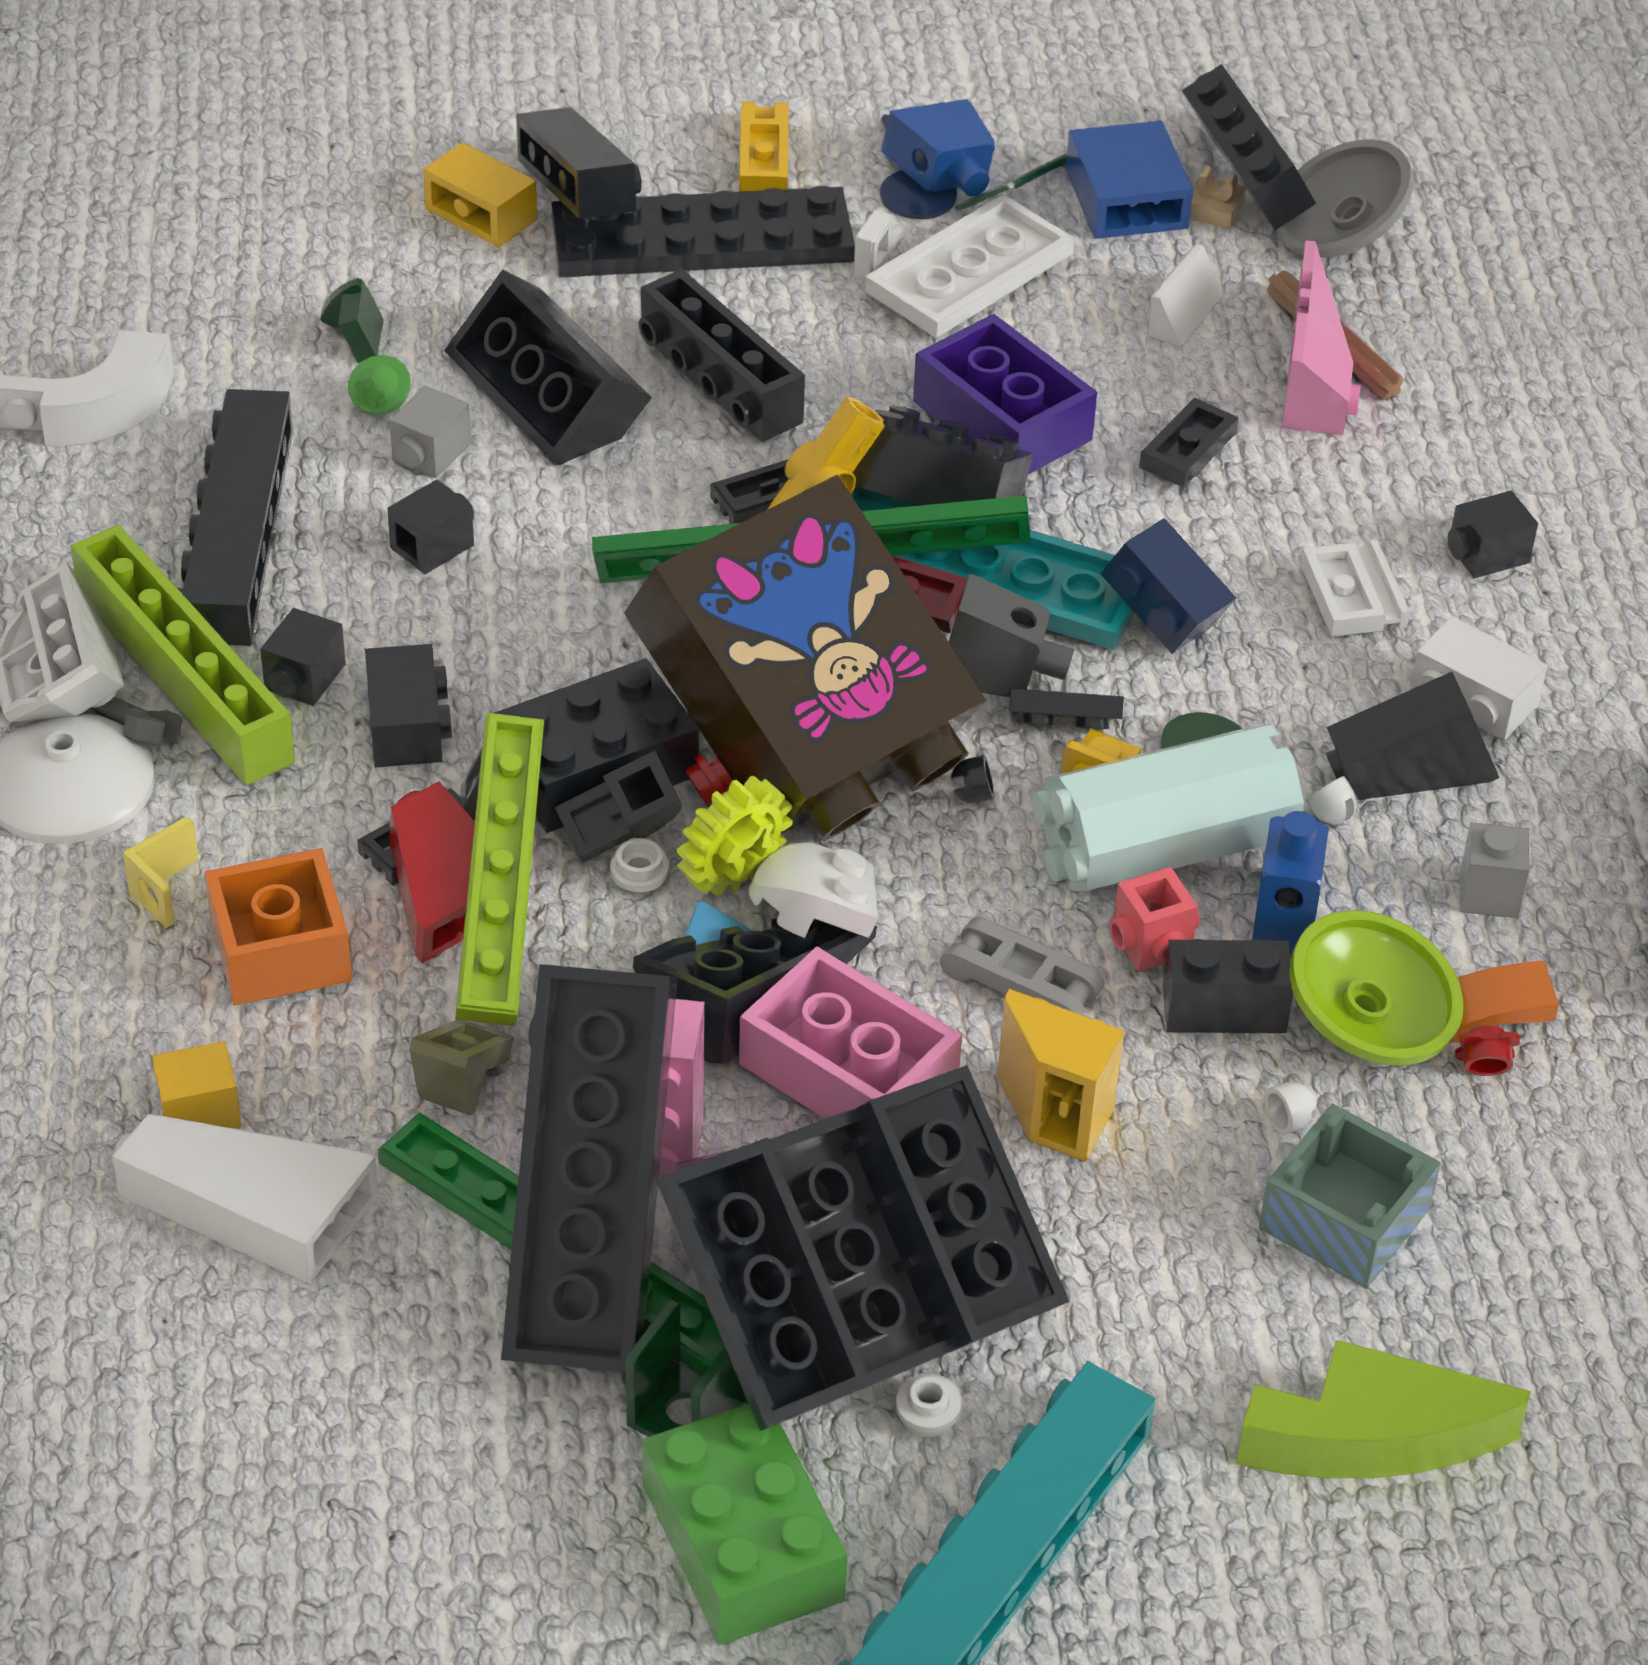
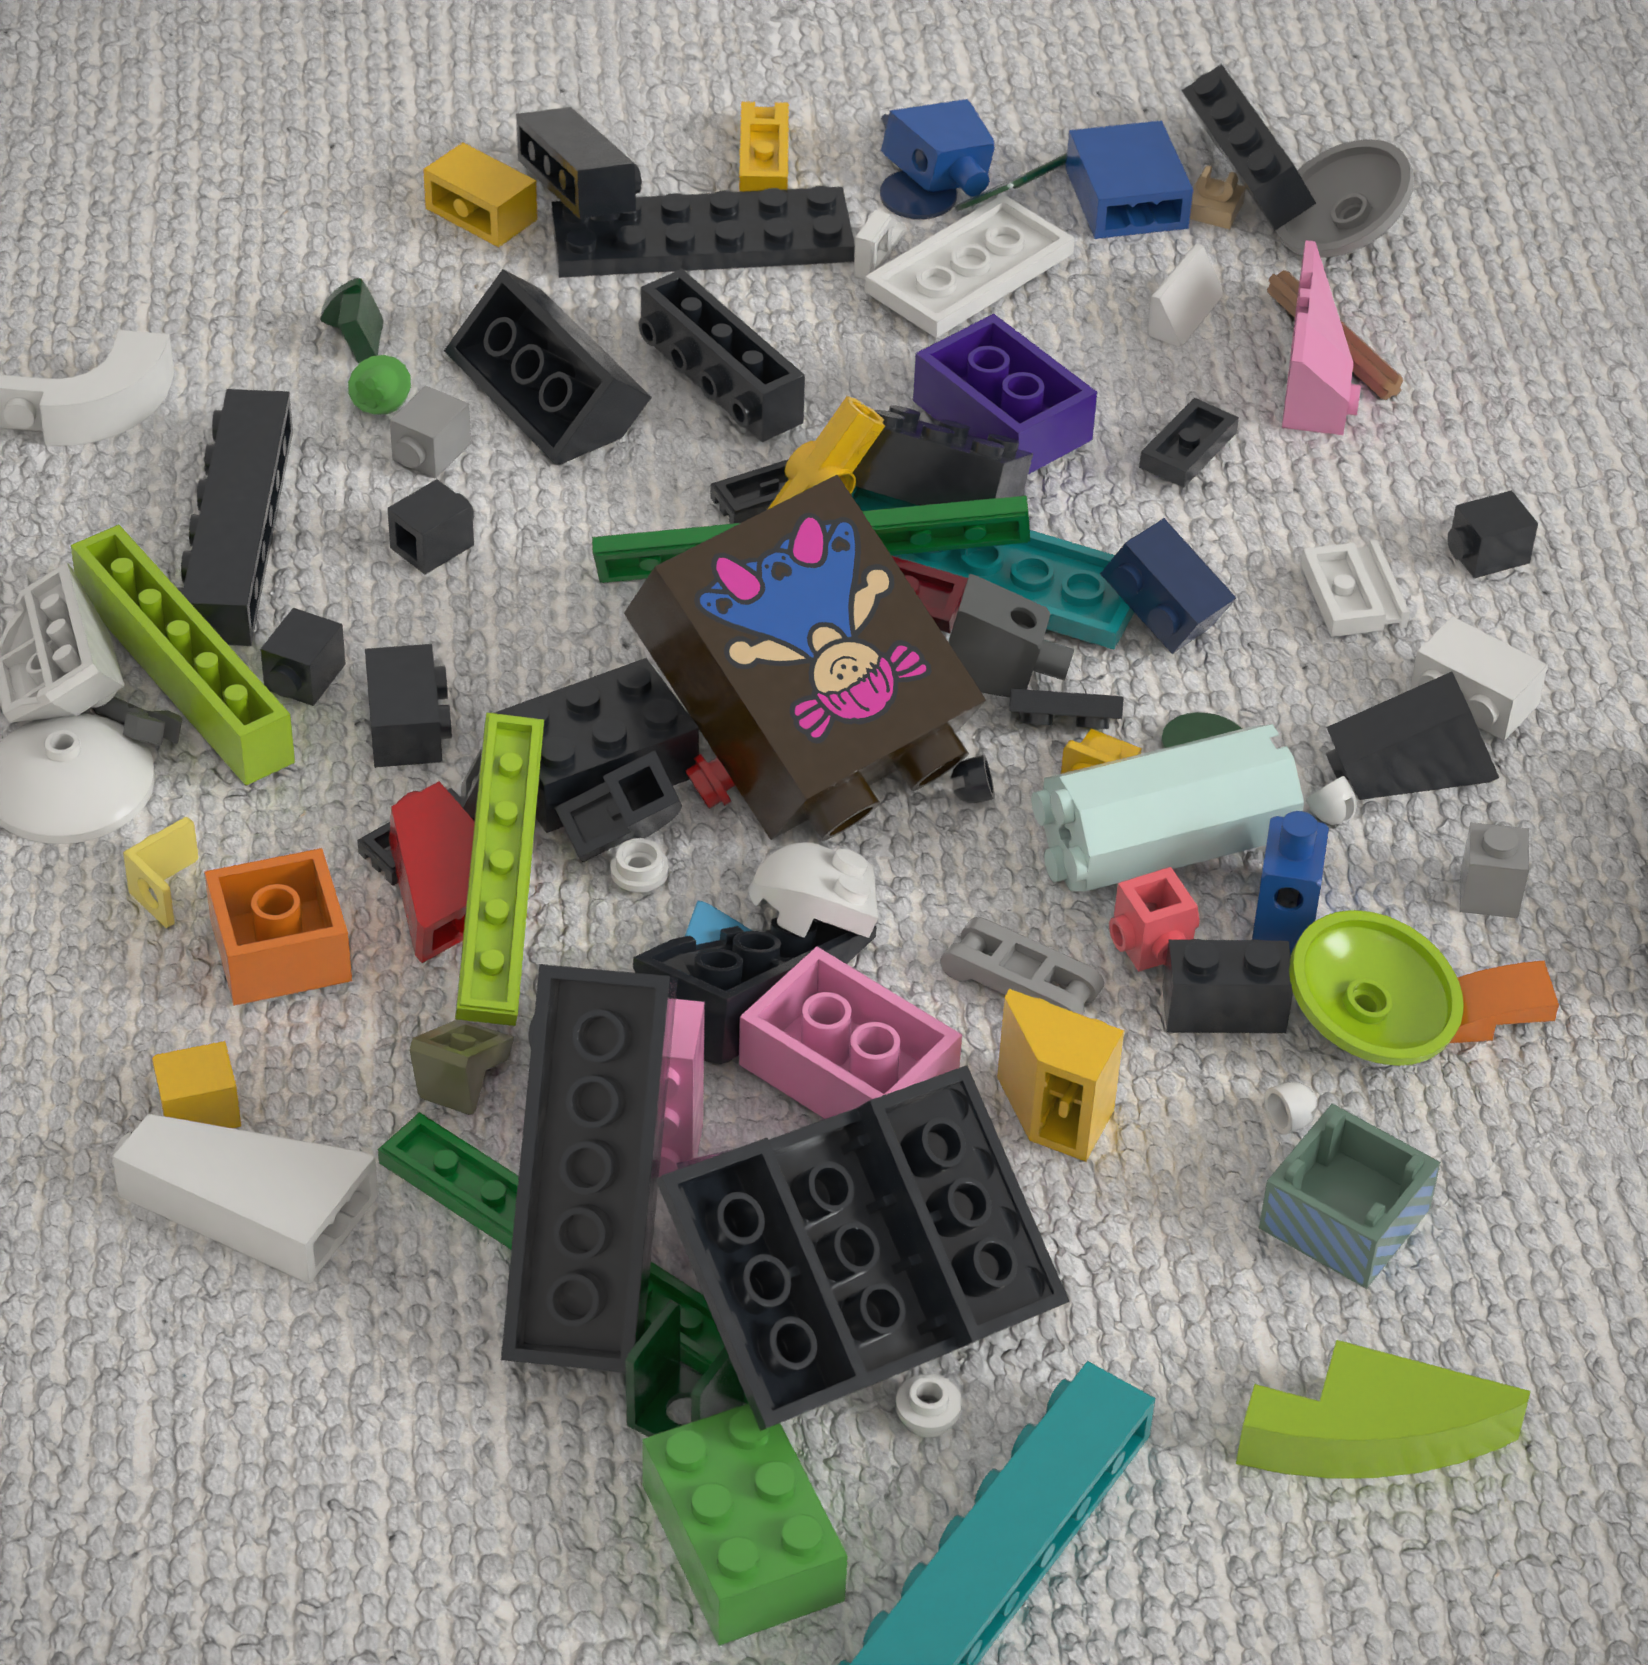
neon yellow gear [677,776,793,897] -> none
red plate [1455,1025,1520,1076] -> none

